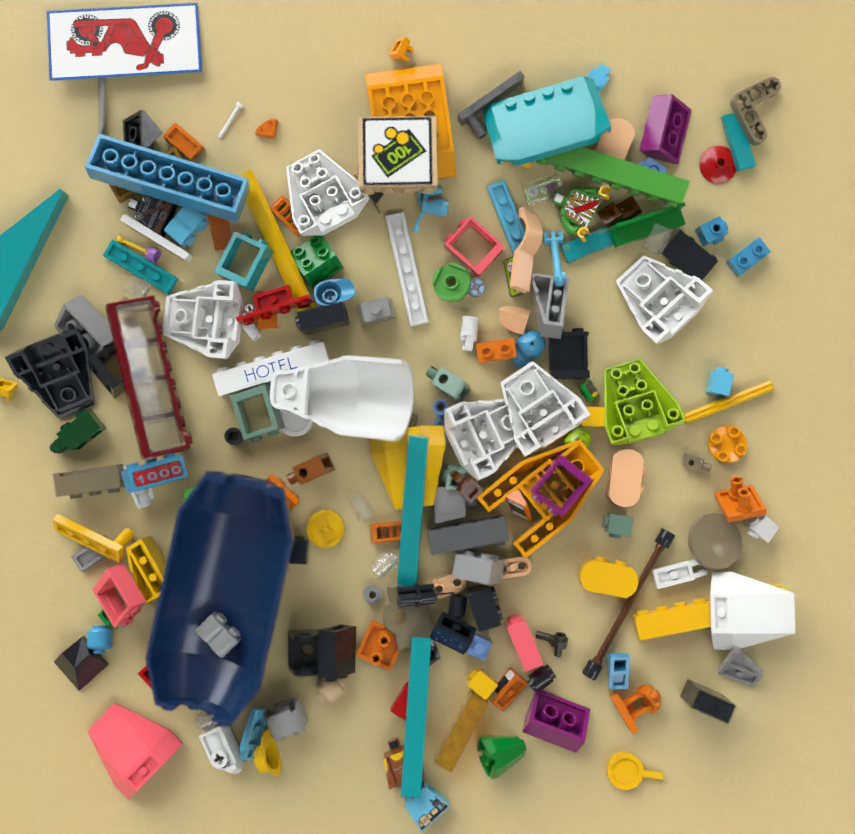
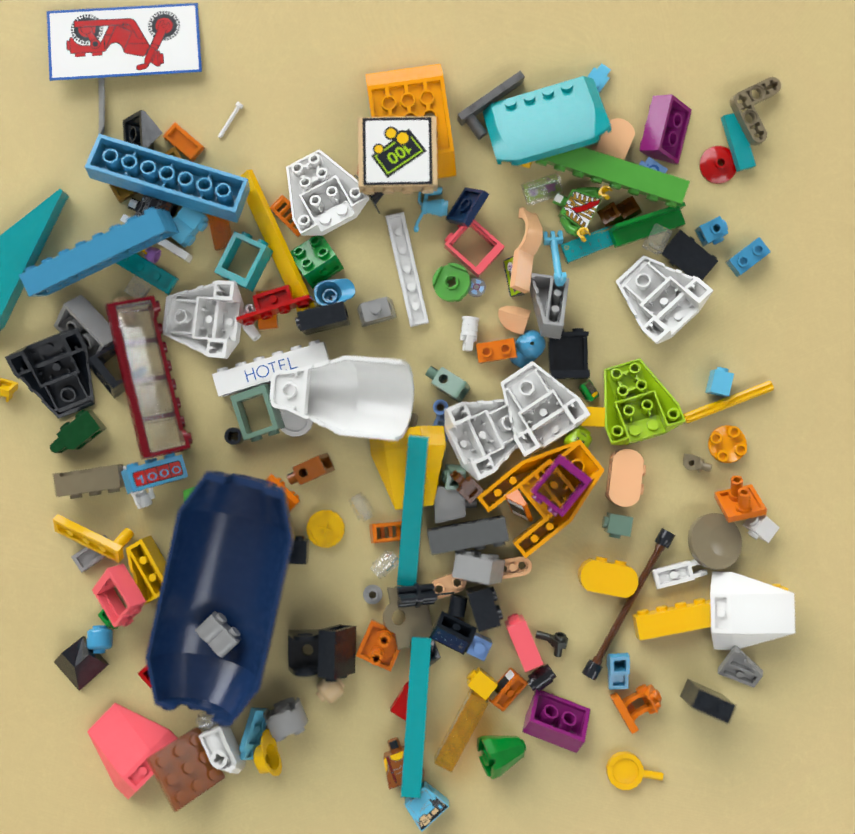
orange tile [255,119,278,139] -> none
light orange tile [388,37,414,61] -> none
medium azure tile [487,180,525,256] -> none
none -> dark azure brick [19,207,179,297]
none -> dark orange plate [146,726,226,812]
none -> dark blue tile [446,187,489,227]

